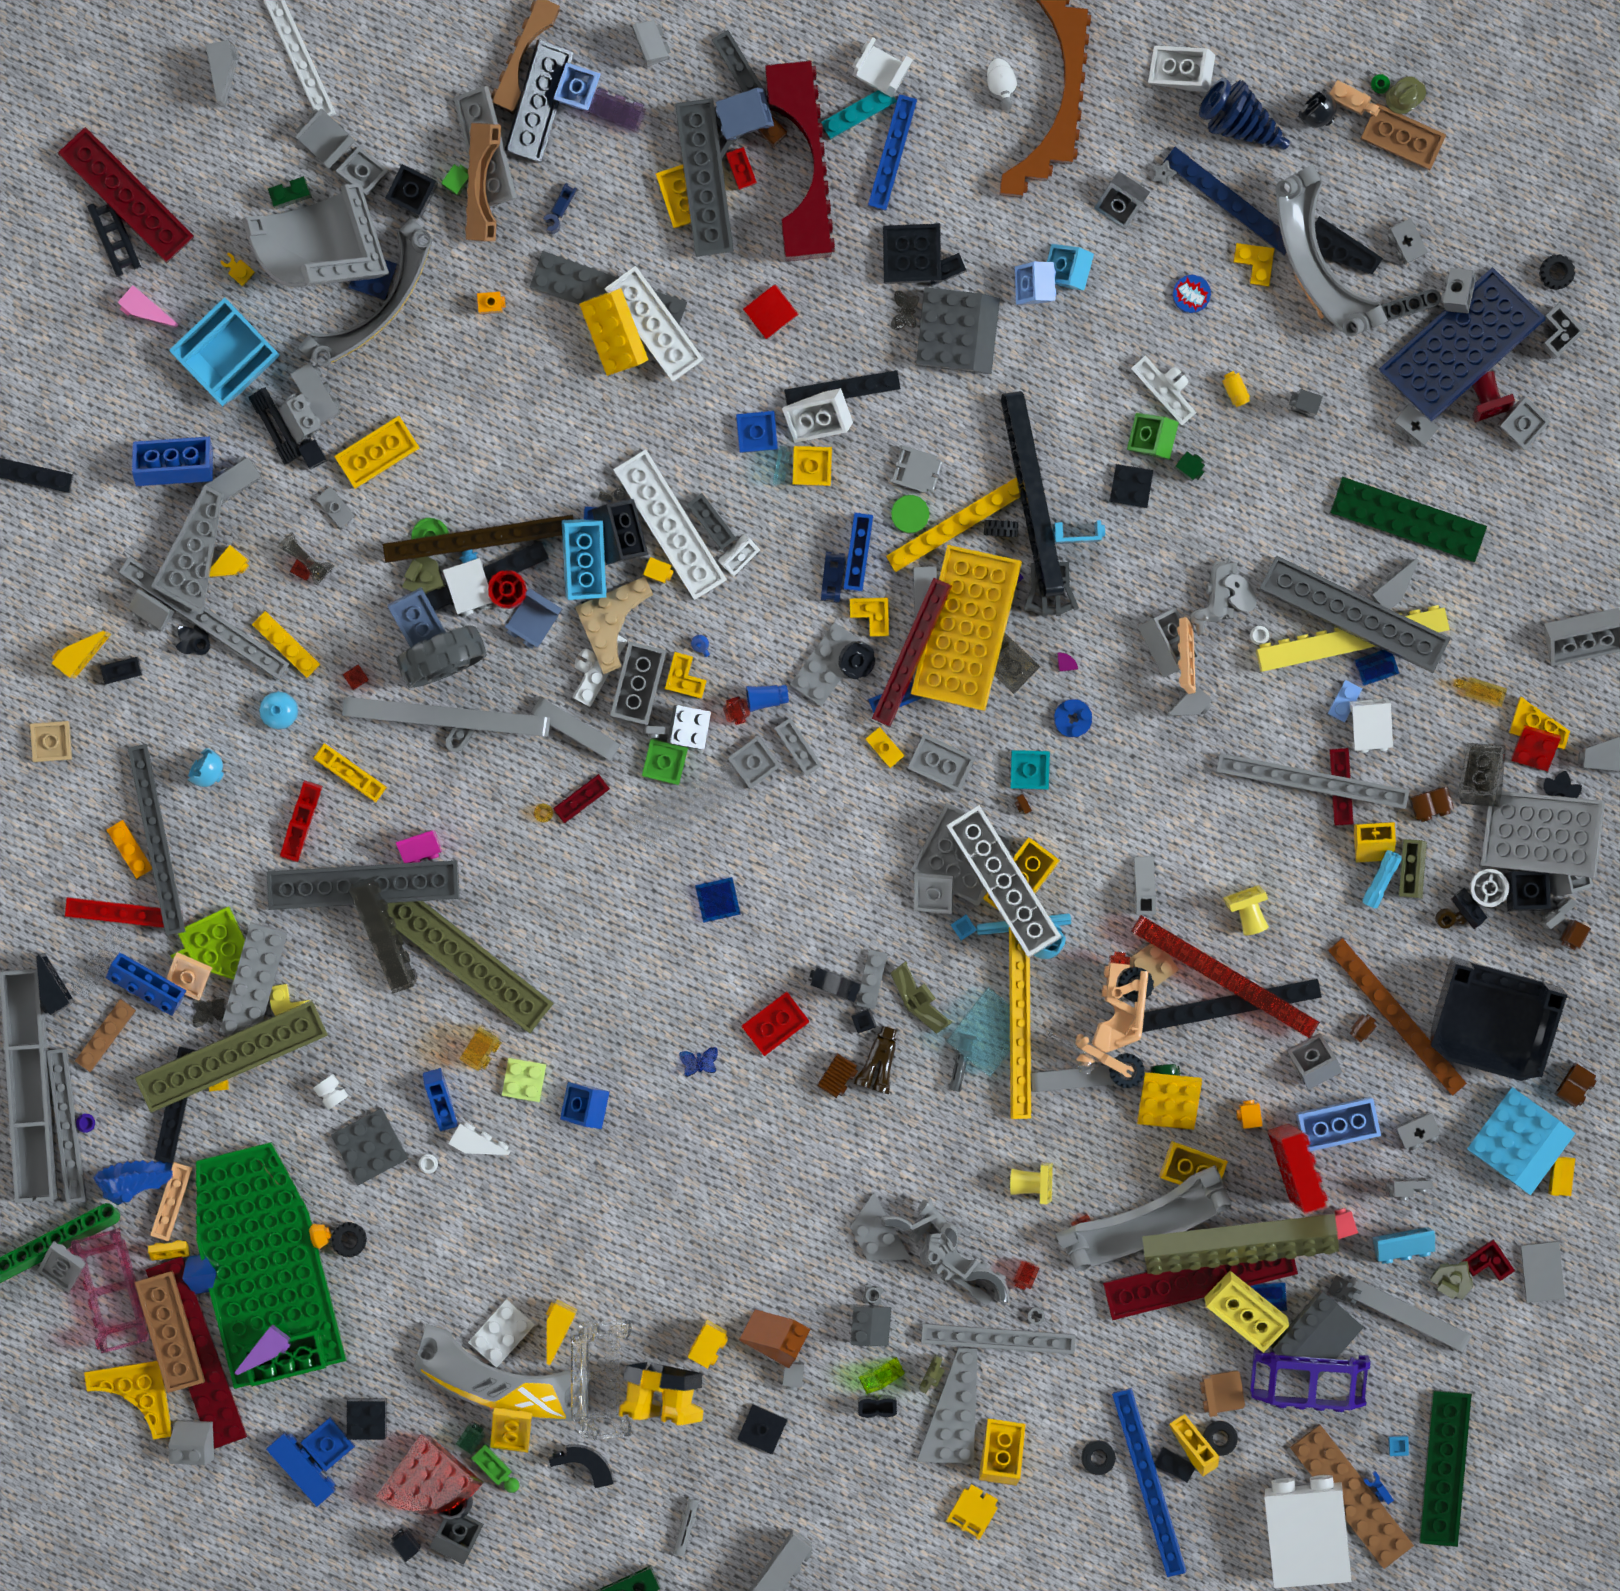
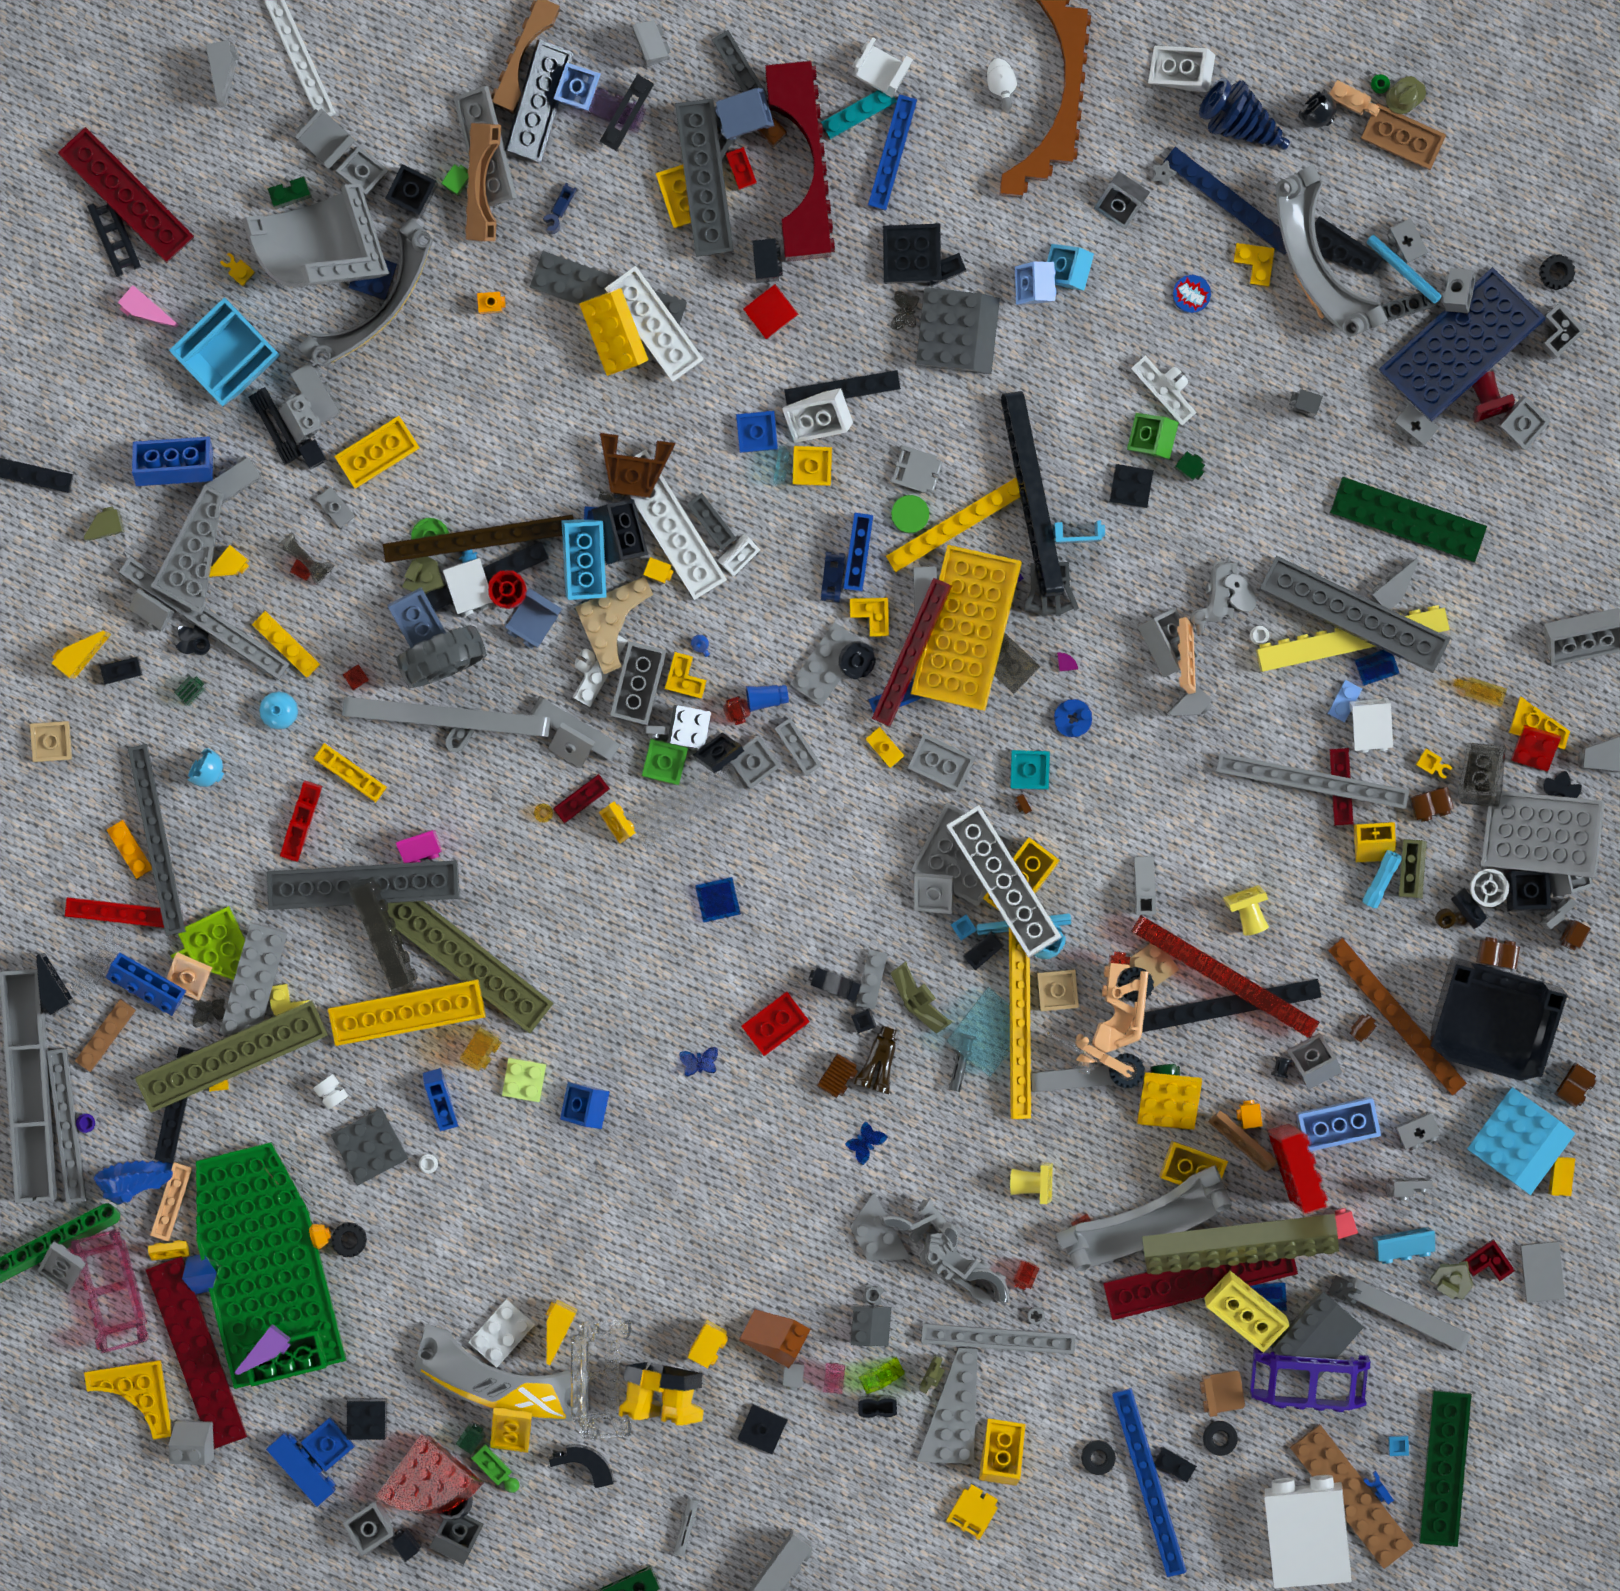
medium nougat plate [135,1271,205,1393] -> none
white slope [449,1122,511,1155] -> none
black tyre [984,520,1019,537] -> none
yellow slope [1169,1414,1220,1477] -> none
yellow head [1222,371,1250,408] -> none
none -> olive slope [84,506,125,541]
none -> clear green brick [174,676,206,706]
none -> yellow plate [328,979,486,1046]
none -> light grey slope [342,1502,395,1556]
none -> light grey plate [548,722,595,768]
none -> yellow plate [599,801,636,844]
none -> black container [600,74,654,152]
none -> reddish brown wing [600,433,676,498]
none -> black plate [693,732,744,774]
none -> black brick [752,238,783,283]
none -> clear pink slope [823,1363,845,1394]
none -> clear blue piece [845,1122,888,1165]
none -> black plate [963,931,1004,971]
none -> tan plate [1037,969,1079,1011]
none -> medium nougat plate [1208,1110,1277,1172]
none -> black bush [1271,1056,1292,1079]
none -> medium azure axle [1367,235,1441,304]
none -> yellow plate [1415,748,1452,779]
none -> reddish brown brick [1476,937,1520,969]

